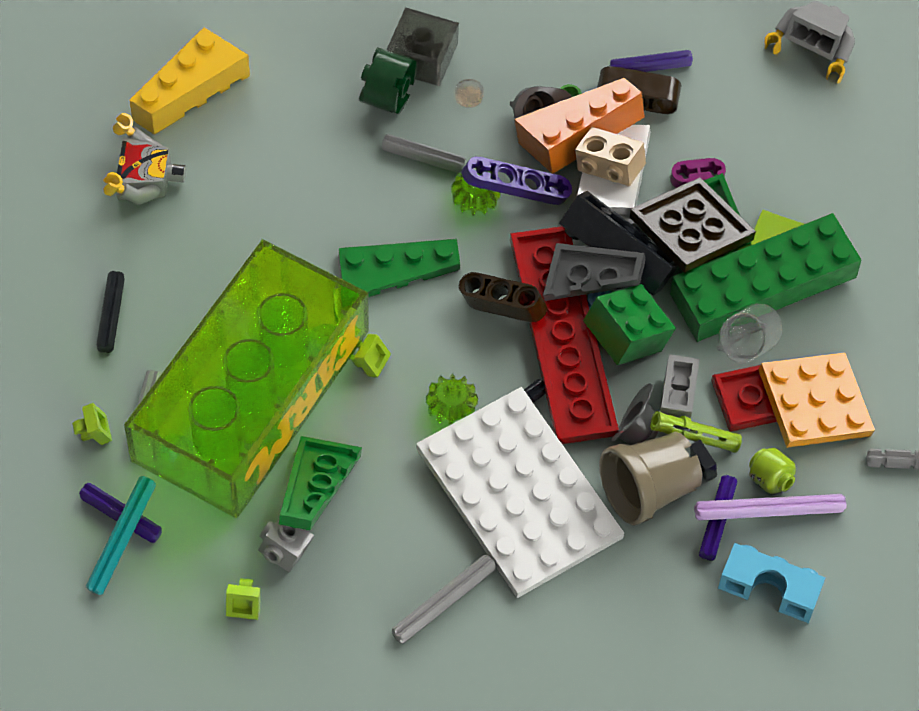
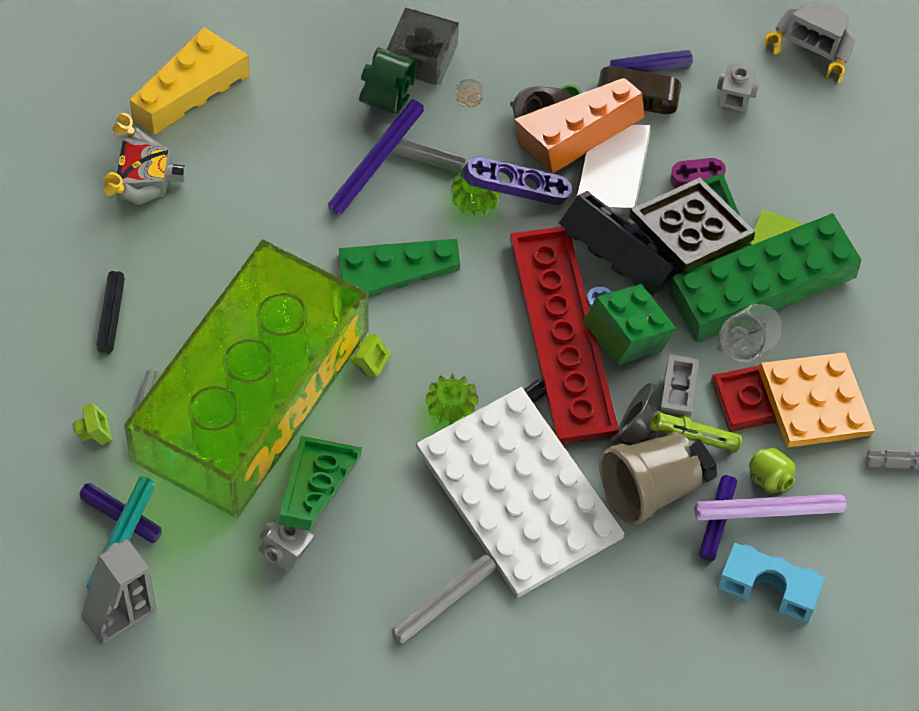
lime tile [226,578,261,620] -> none
dark brown beam [458,272,547,322] -> none
dark grey wing [543,243,646,301] -> none
tan brick [575,127,646,186] -> none
none -> light grey wedge [81,539,157,644]
none -> dark purple axle [328,99,424,215]
none -> light grey brick [717,62,760,112]

